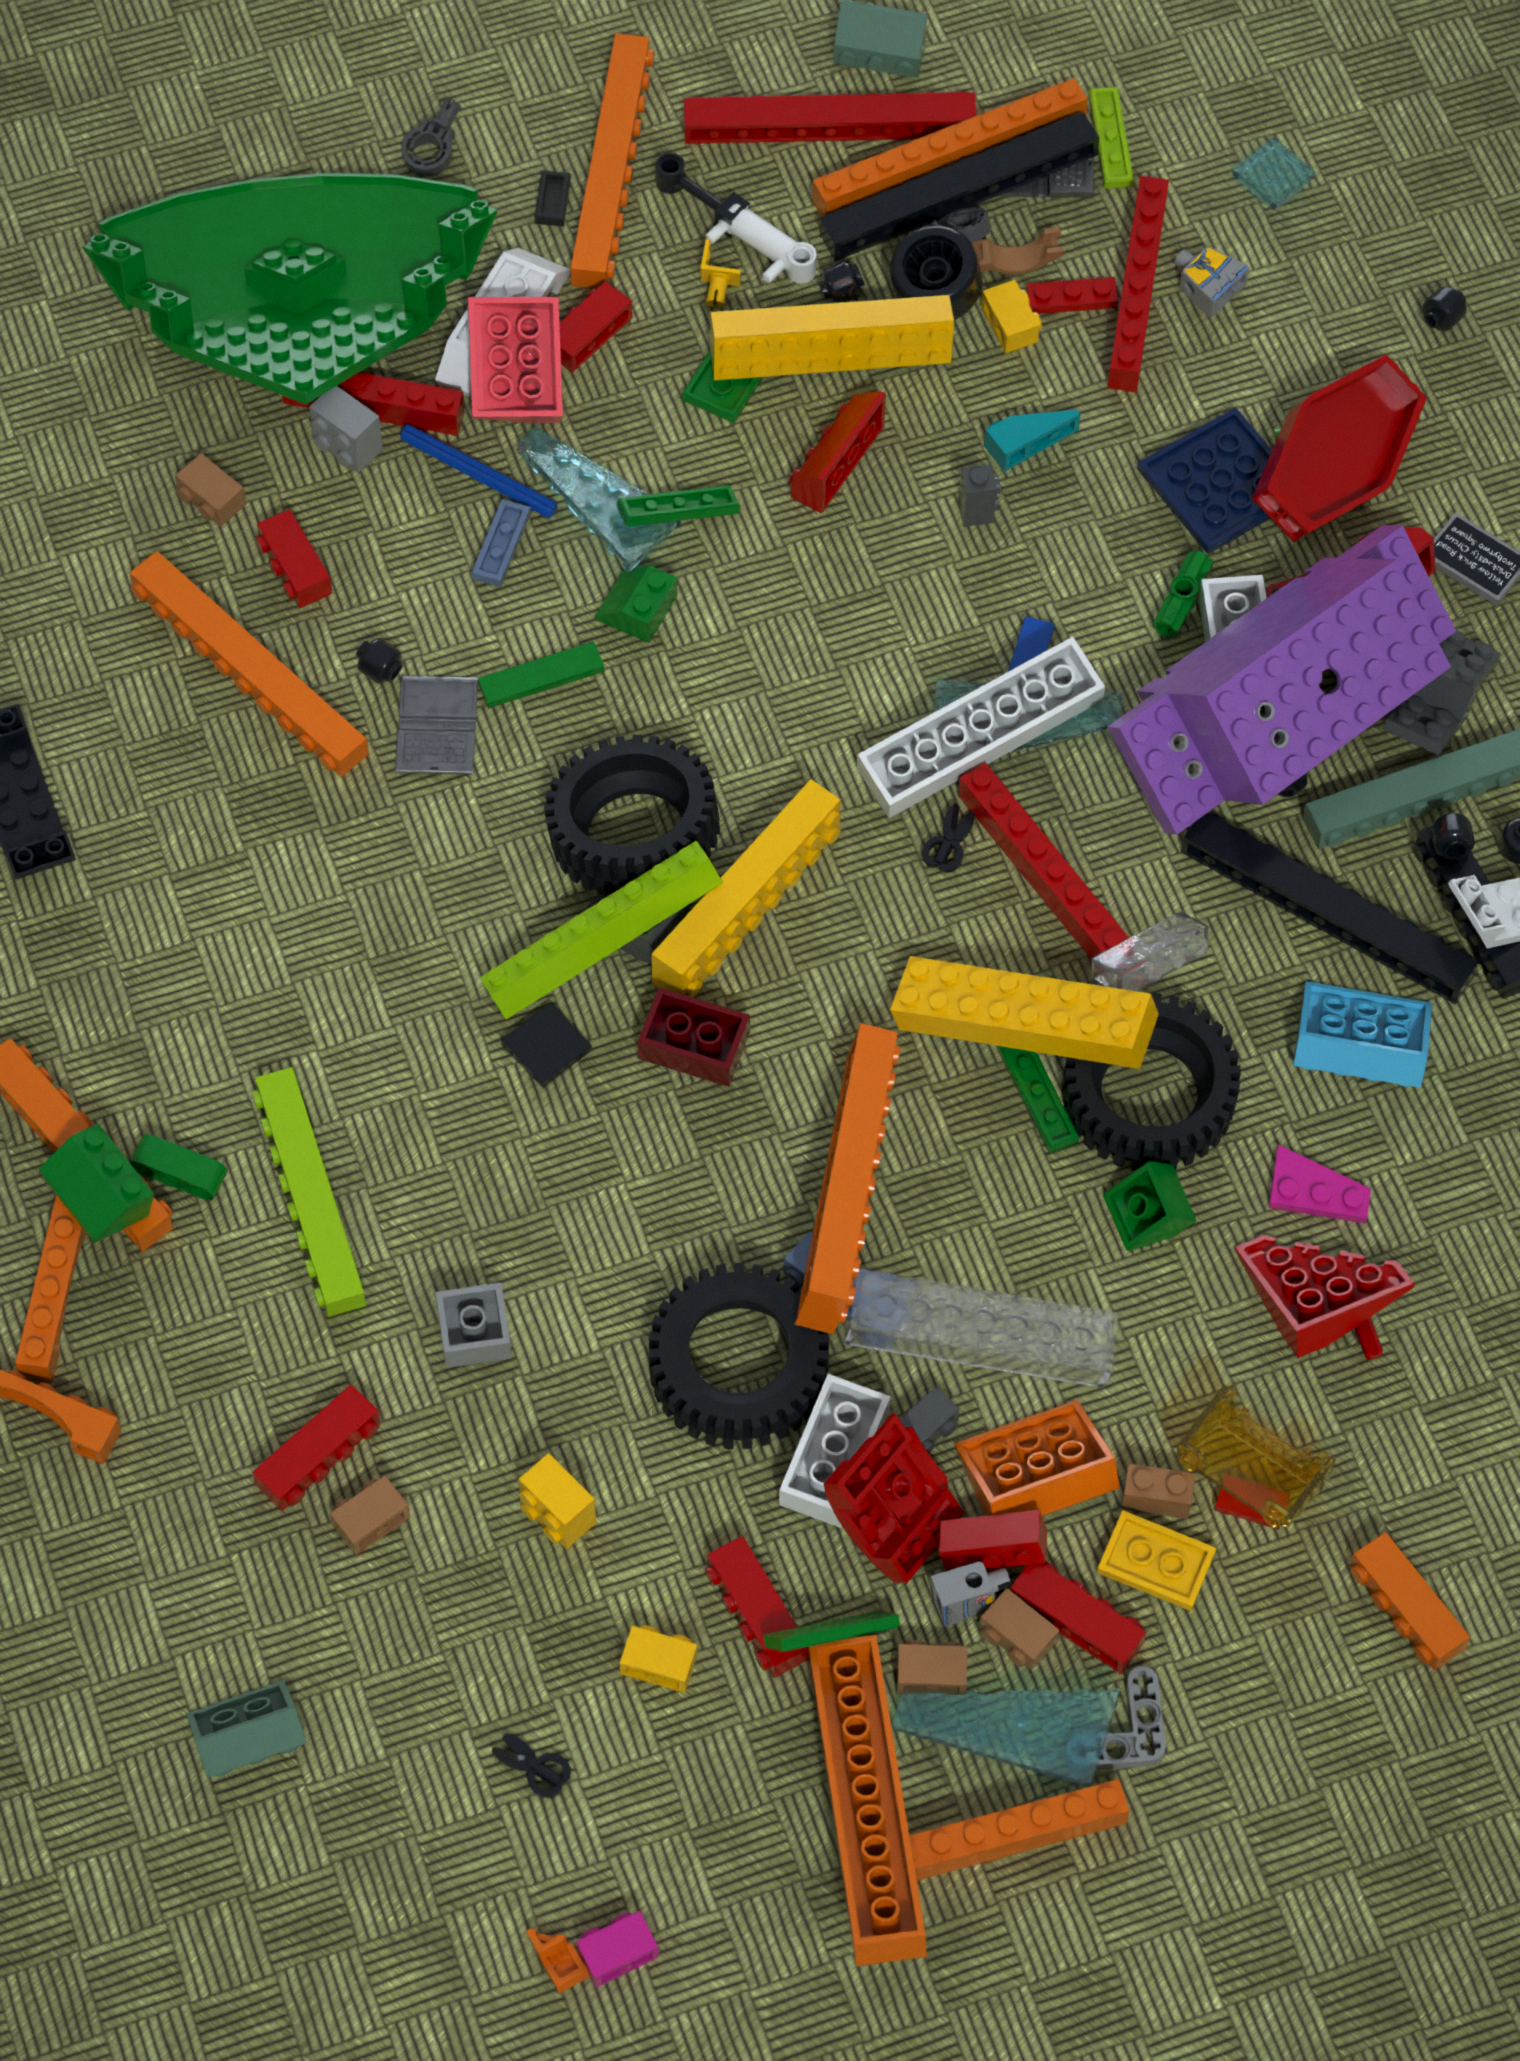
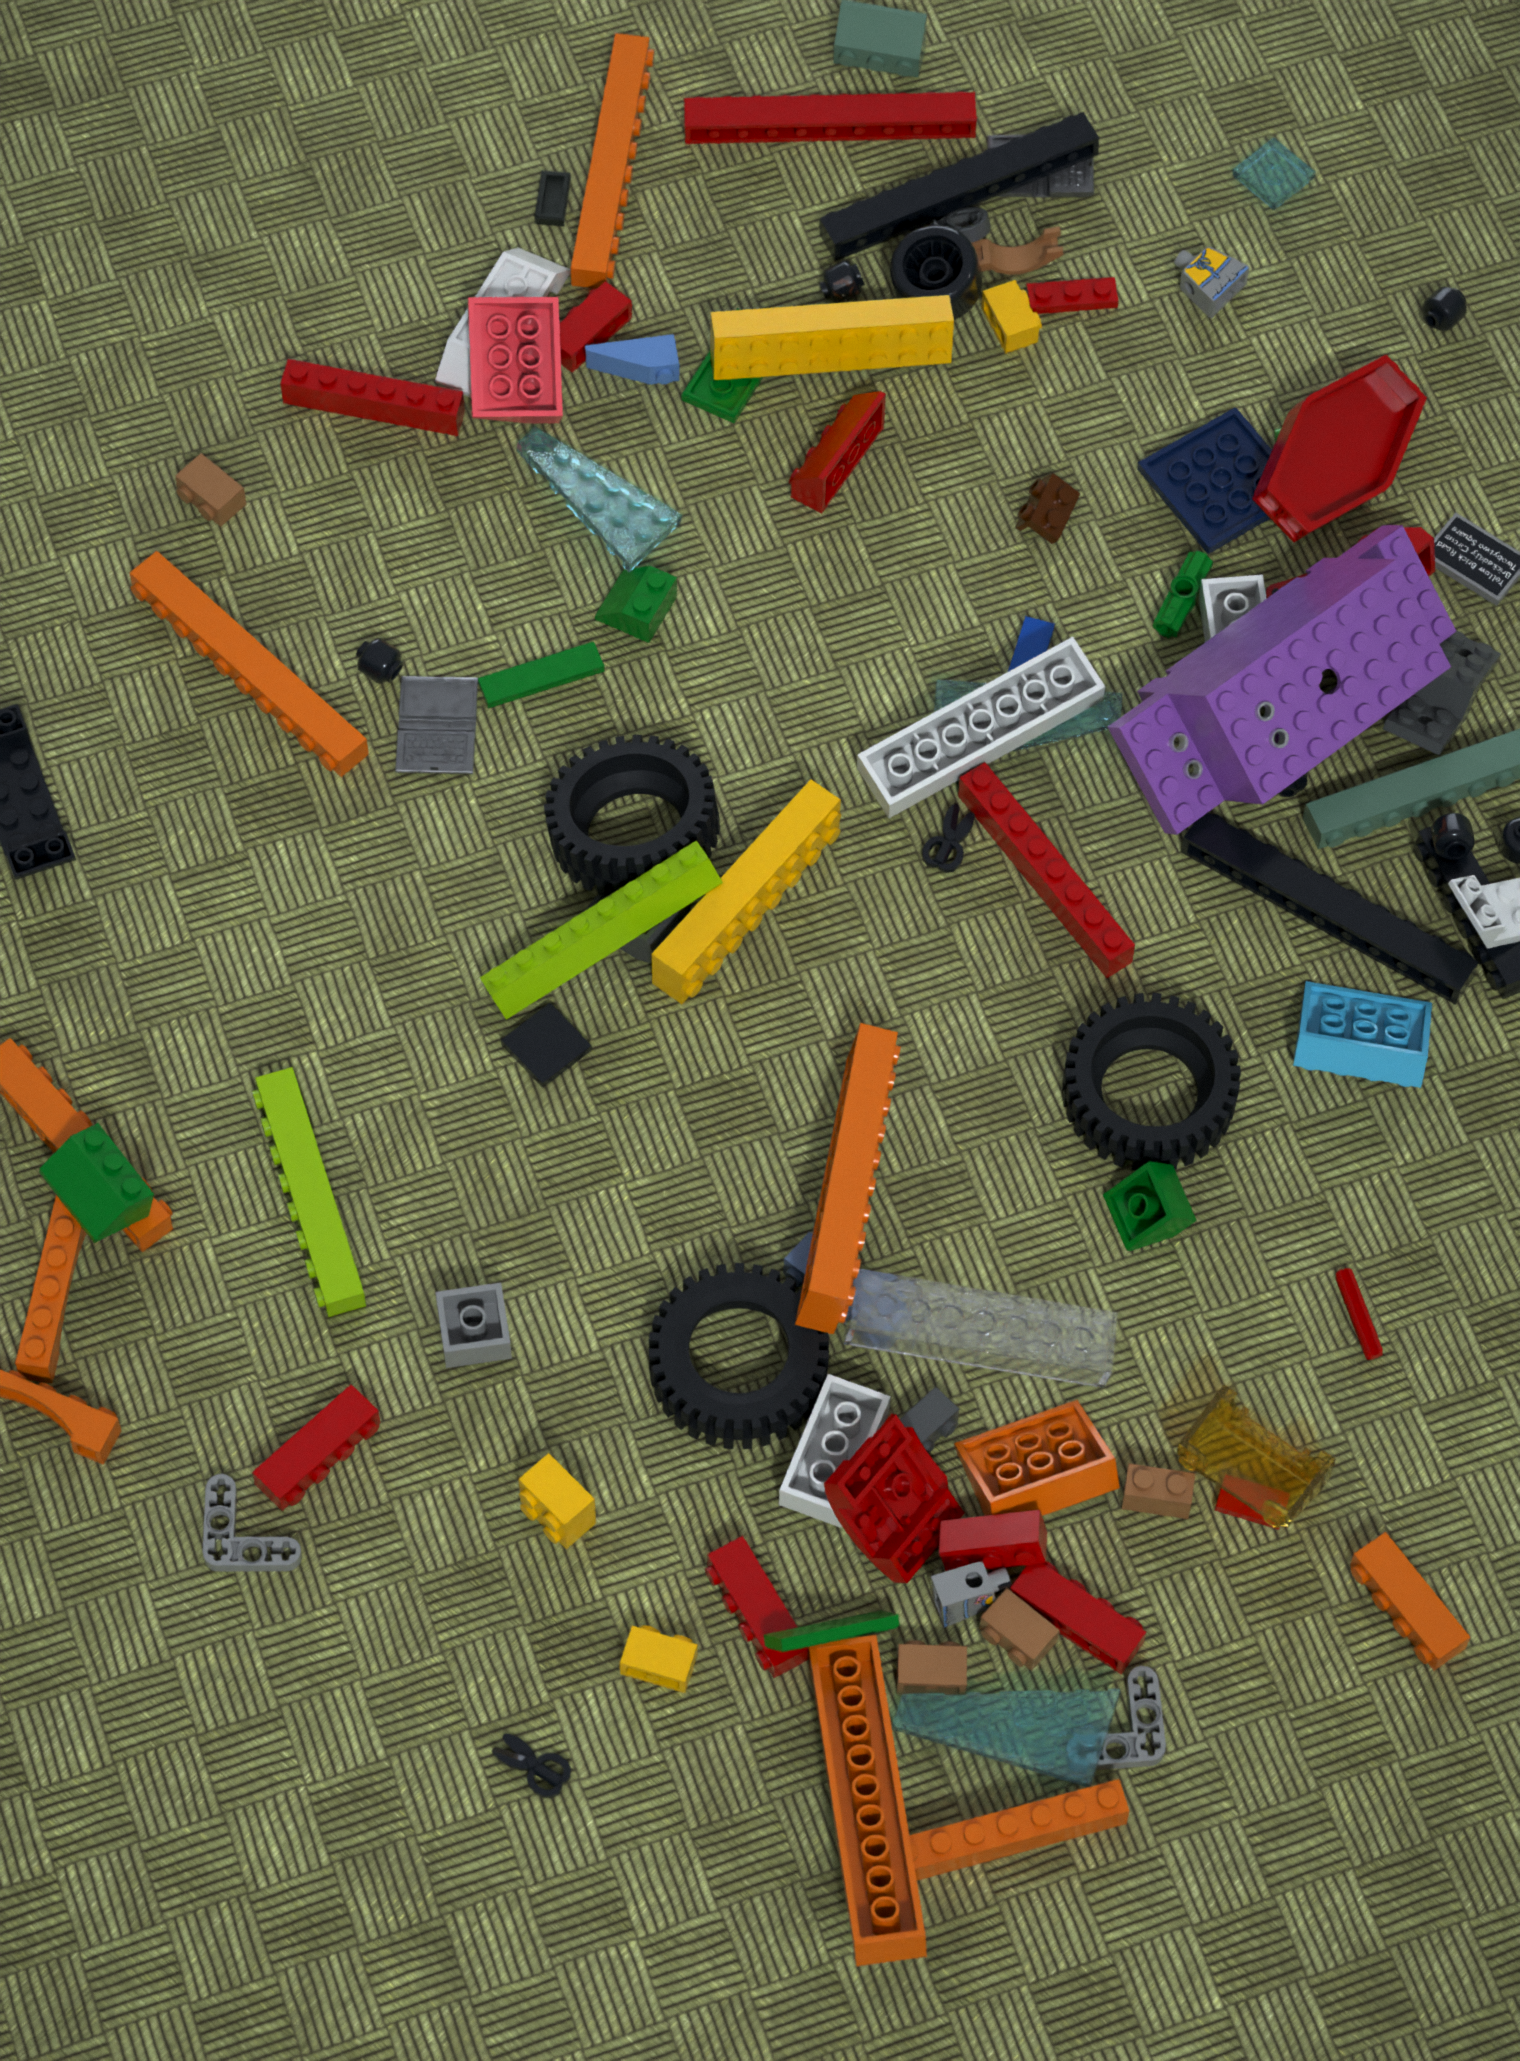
green panel [82,173,498,405] -> none
green beam [129,1134,228,1201] -> none
sand green slope [186,1680,306,1777] -> none
red brick [255,509,332,609] -> none
light grey brick [309,386,383,473] -> none
medium nougat brick [330,1475,410,1556] -> none
blue axle [400,424,557,518] -> none
dark grey pin [401,98,461,177] -> none
sand blue plate [472,499,531,587] -> none
orange slope [526,1928,590,1994] -> none
dark pink brick [576,1911,659,1988] -> none
green tile [616,485,741,527] -> none
dark red brick [637,987,750,1087] -> none
white piece [656,152,817,284] -> none
yellow bracket [700,239,741,309] -> none
orange brick [812,78,1088,217] -> none
yellow brick [890,956,1159,1069] -> none
dark grey brick [958,464,1001,527] -> none
teal slope [984,410,1080,472] -> none
green tile [996,1046,1079,1154] -> none
lime tile [1088,87,1134,189] -> none
clear brick [1091,911,1208,991] -> none
yellow plate [1097,1510,1217,1611] -> none
red brick [1107,175,1169,393] -> none
red slope [1235,1235,1414,1358] -> none
dark pink wing [1269,1144,1371,1224] -> none
none -> light grey beam [203,1474,302,1572]
none -> medium blue slope [585,334,679,384]
none -> reddish brown bracket [1015,473,1081,544]

